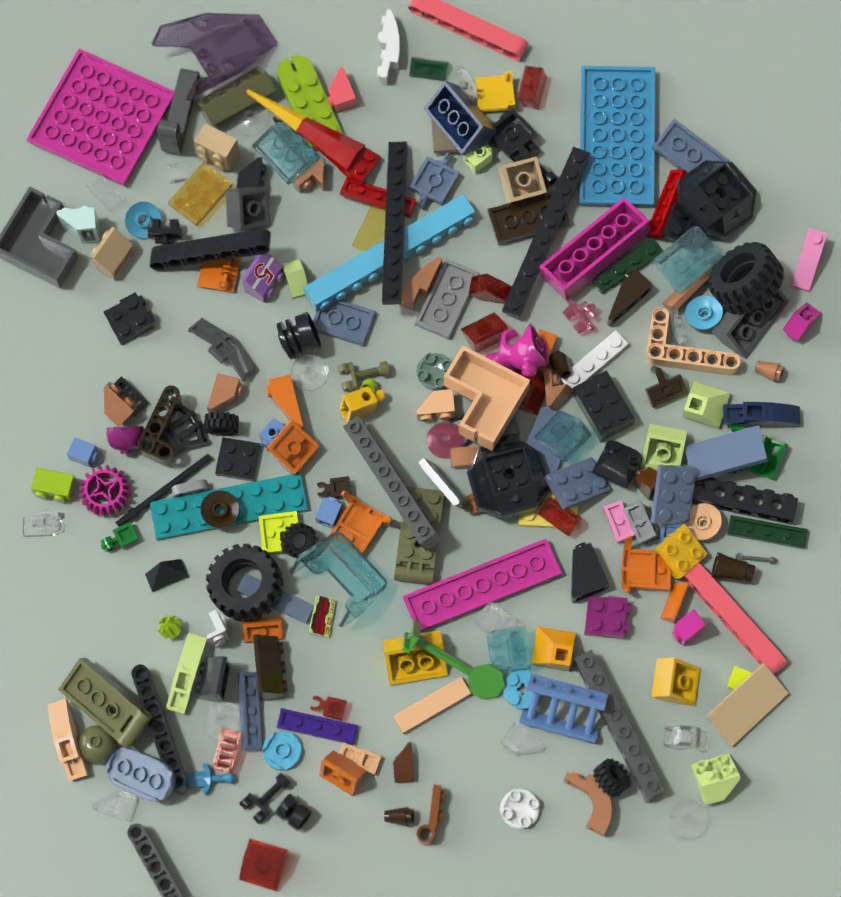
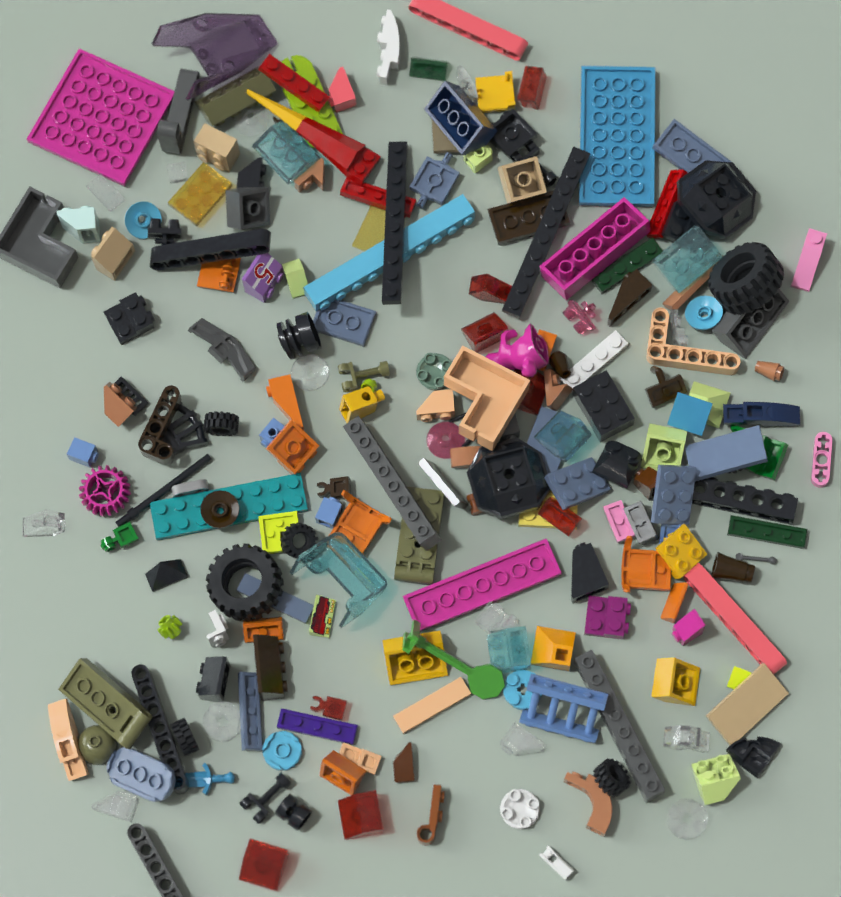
lime brick [31,467,76,503] -> none
magenta cylinder [106,426,144,454] -> none
yellowish green slope [166,633,207,714] -> none
nougat slope [207,373,243,413] -> none
clear red slope [213,728,242,773] -> none
black plate [215,437,261,482] -> none
dark brown cone [384,807,414,827] -> none
nougat slope [399,257,442,310] -> none
light grey tile [415,259,480,340] -> none
light nougat dish [685,503,722,541] -> none
dark pink slope [783,302,822,341] -> none
none -> black tyre [170,717,199,756]
none -> red plate [258,53,330,113]
none -> clear red slope [338,790,384,840]
none -> white bar [539,846,574,880]
none -> dark azure sticker [667,392,713,436]
none -> black brick [726,736,781,778]
none -> bright pink beam [811,432,832,488]

